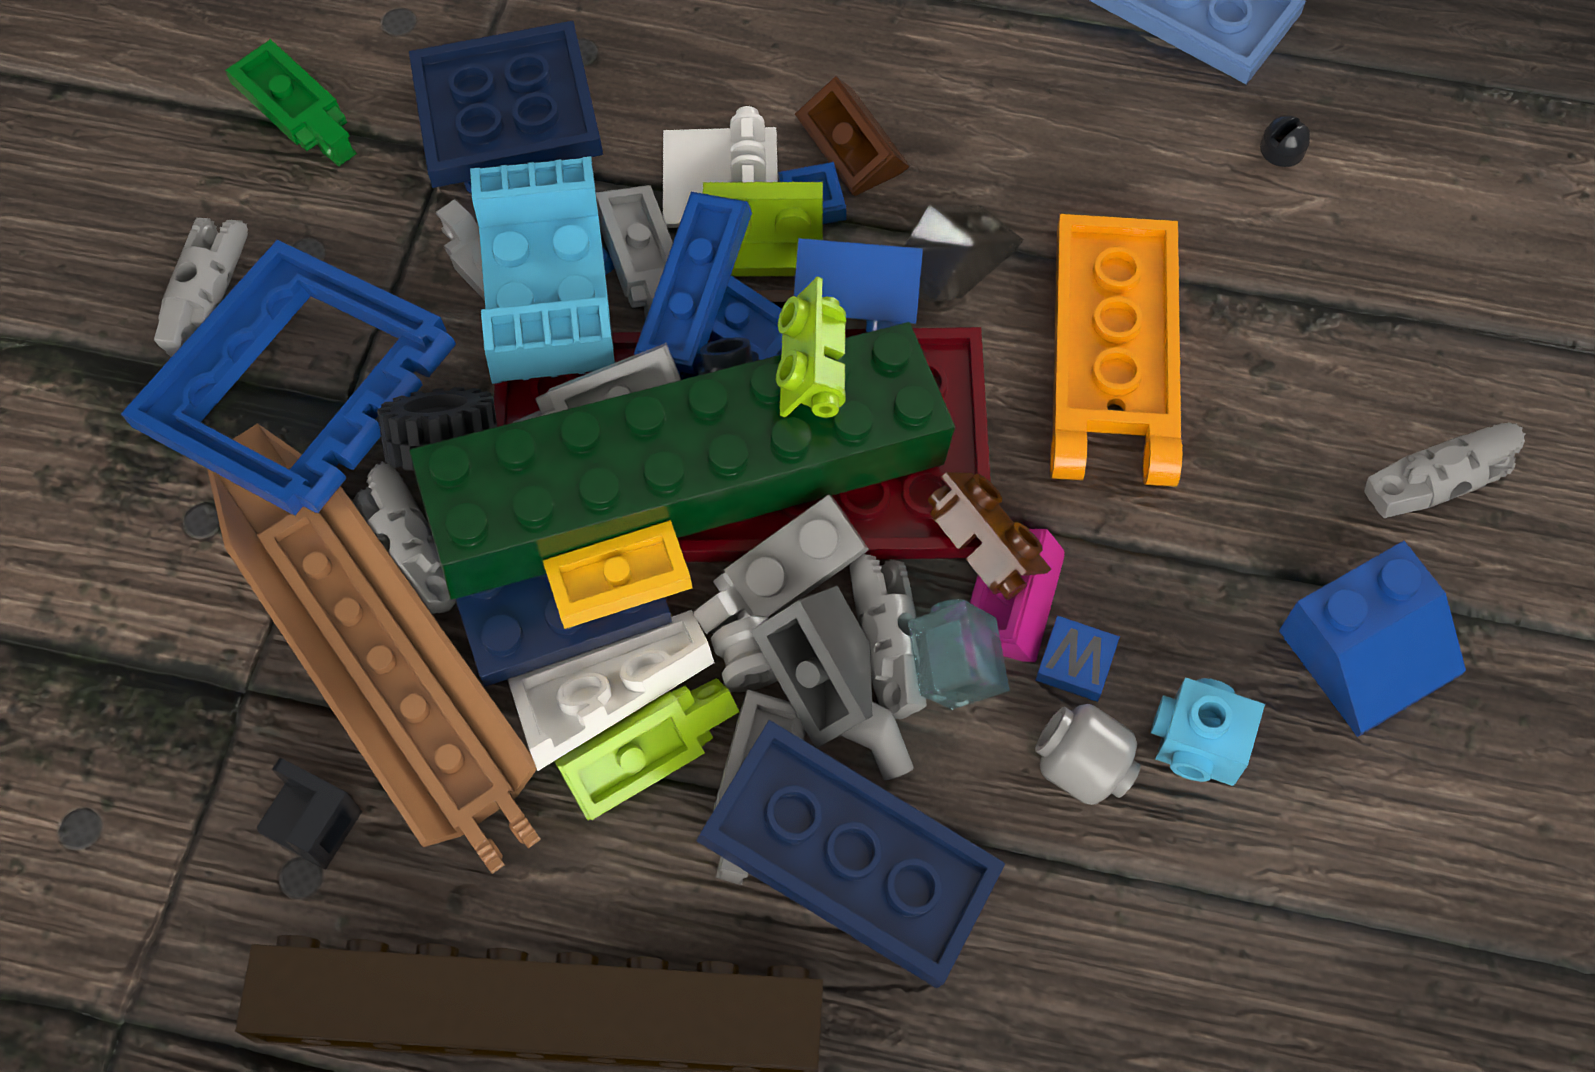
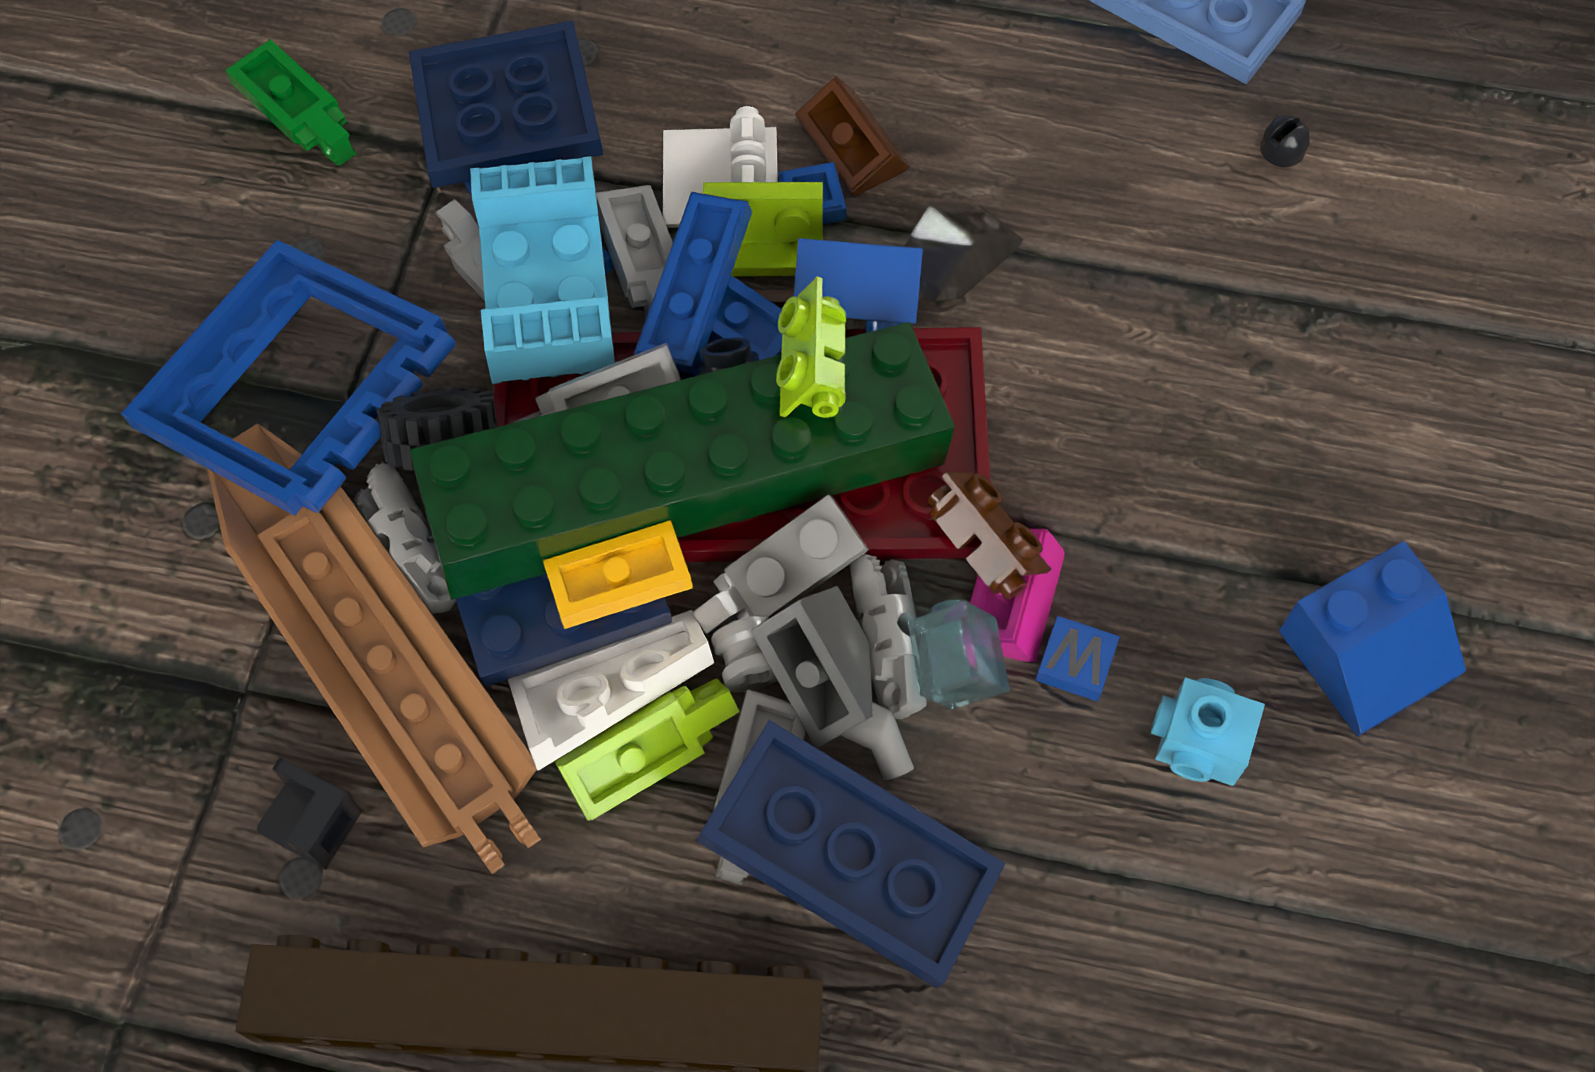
light grey hinge [154,218,248,357] -> none
light grey head [1035,704,1141,805] -> none
light orange hinge [1050,214,1182,487] -> none
light grey hinge [1364,422,1526,518] -> none

